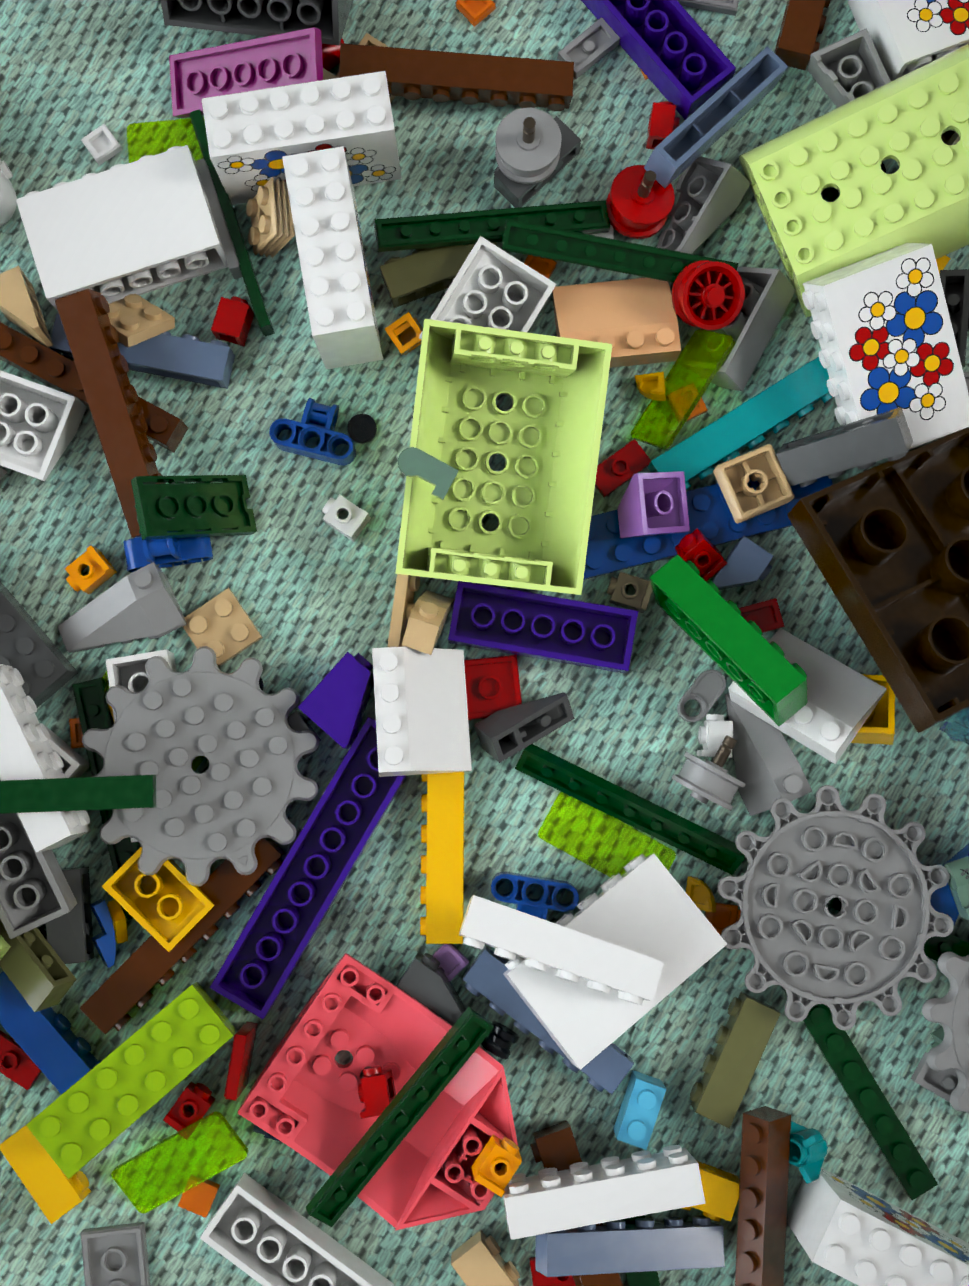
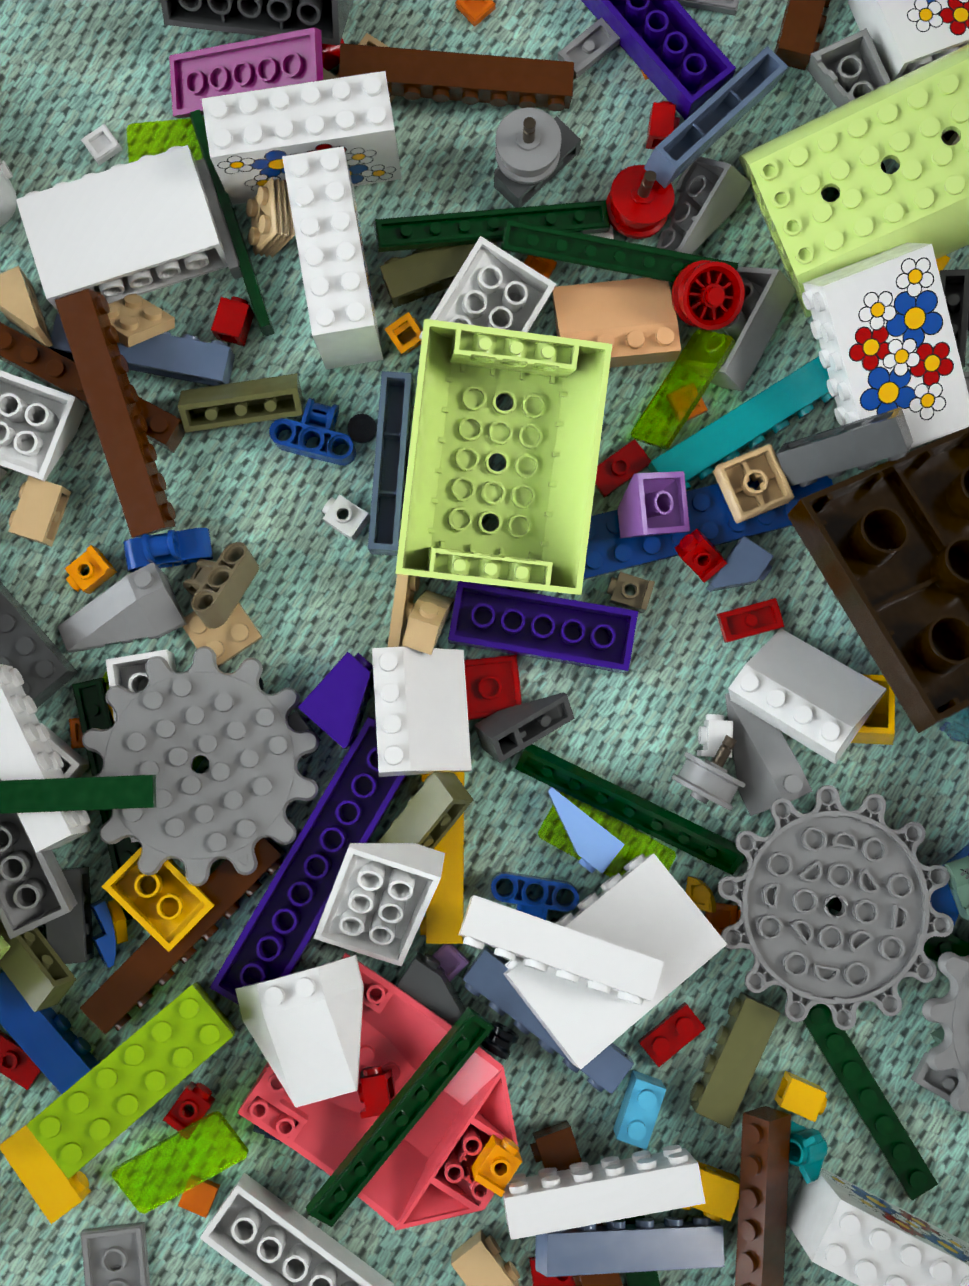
dark green piece [131,475,257,540] -> none
red tile [224,1022,258,1101] -> none
sand green leg [398,447,459,500] -> none
yellow tile [634,371,666,401] -> none
green brick [650,554,808,727] -> none
light grey piece [677,669,726,722] -> none
none -> tan brick [8,476,71,547]
none -> olive brick [178,373,303,433]
none -> dark tan piece [183,542,259,629]
none -> white wedge [235,955,364,1107]
none -> white slope [313,843,445,967]
none -> sand blue brick [368,371,414,556]
none -> olive brick [376,772,473,849]
none -> light blue slope [547,787,625,874]
none -> red plate [638,1002,706,1067]
none -> yellow brick [774,1071,827,1122]

